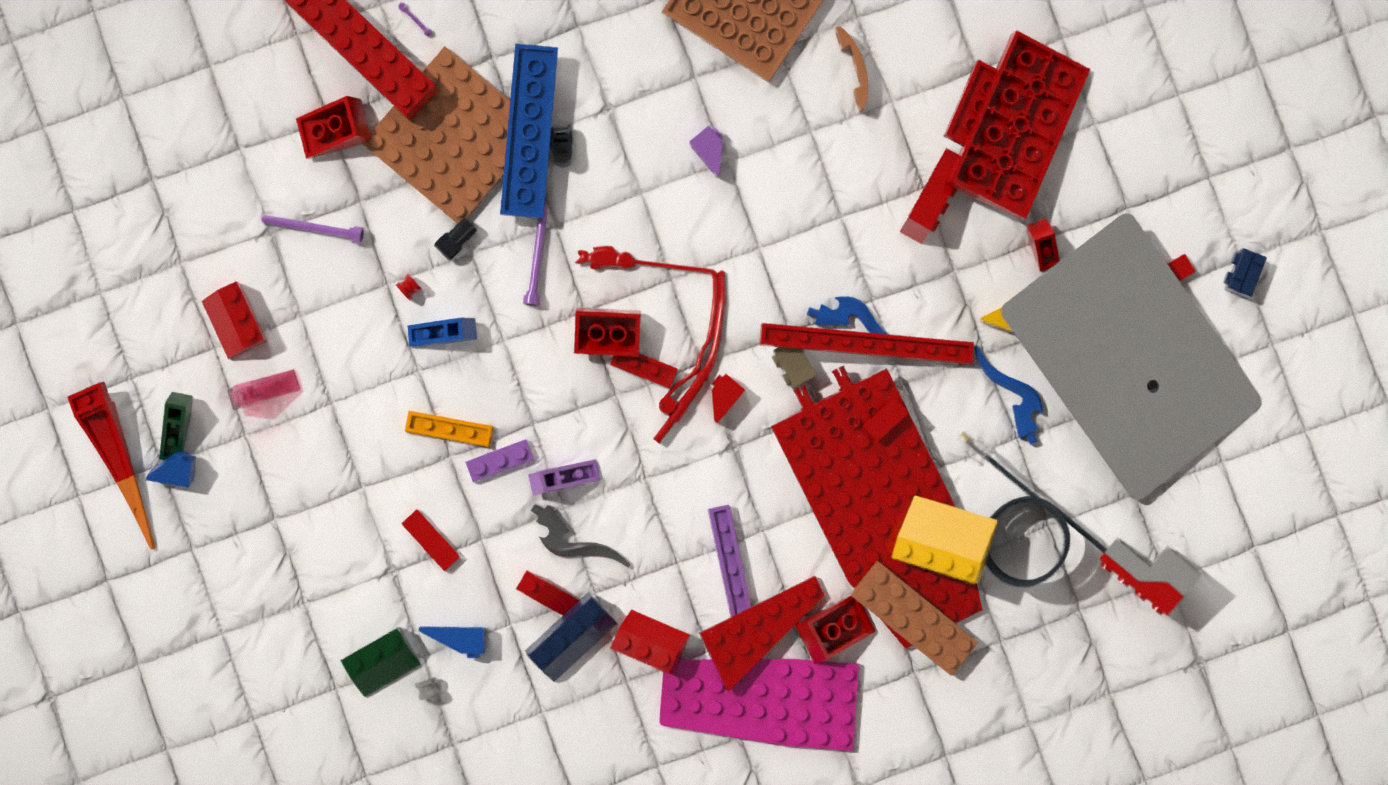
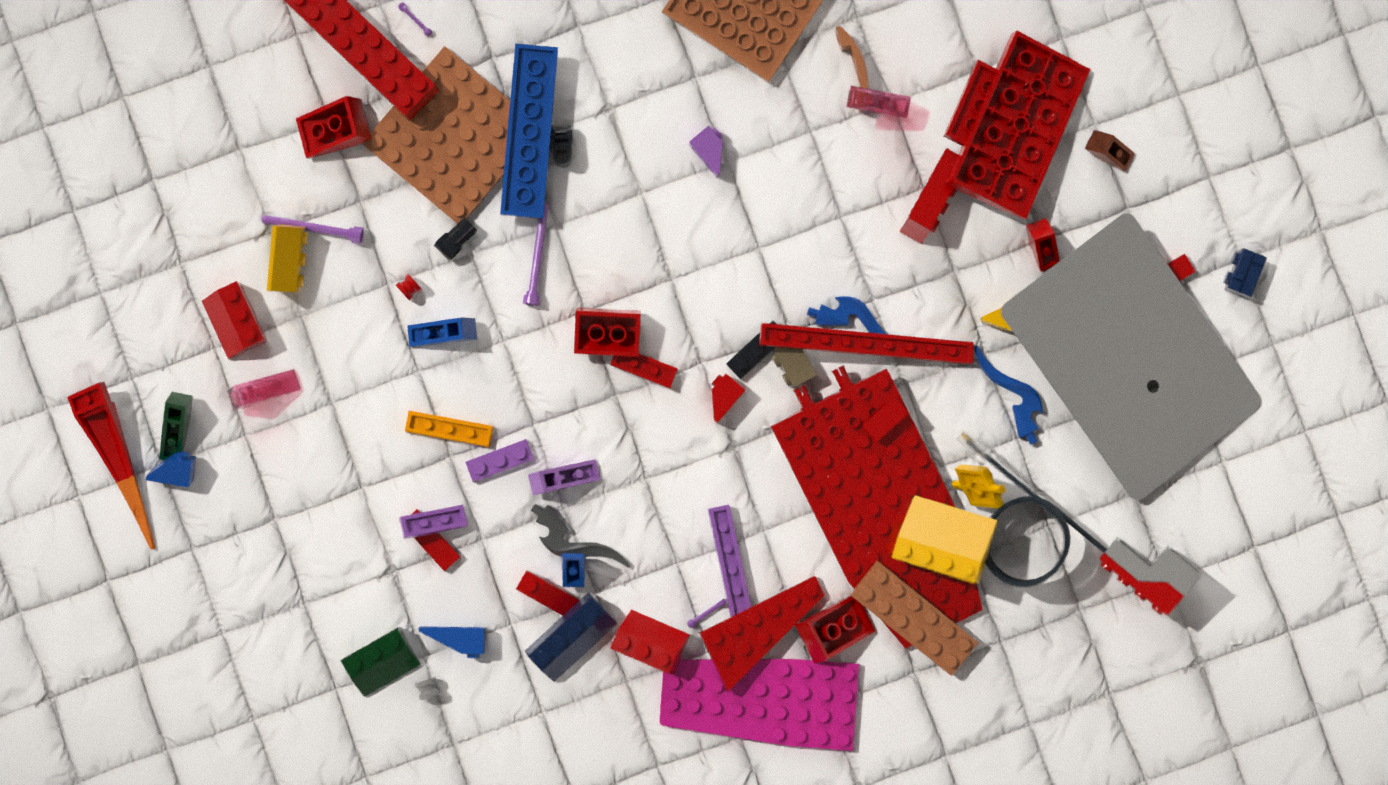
red piece [575,246,726,444] -> none
none -> yellow slope [266,224,308,292]
none -> medium lavender plate [399,505,468,539]
none -> blue slope [562,553,585,587]
none -> medium lavender hinge [687,599,726,628]
none -> black plate [726,320,776,380]
none -> clear pink slope [846,85,911,118]
none -> yellow plate [952,464,1006,509]
none -> copper slope [1084,130,1135,172]

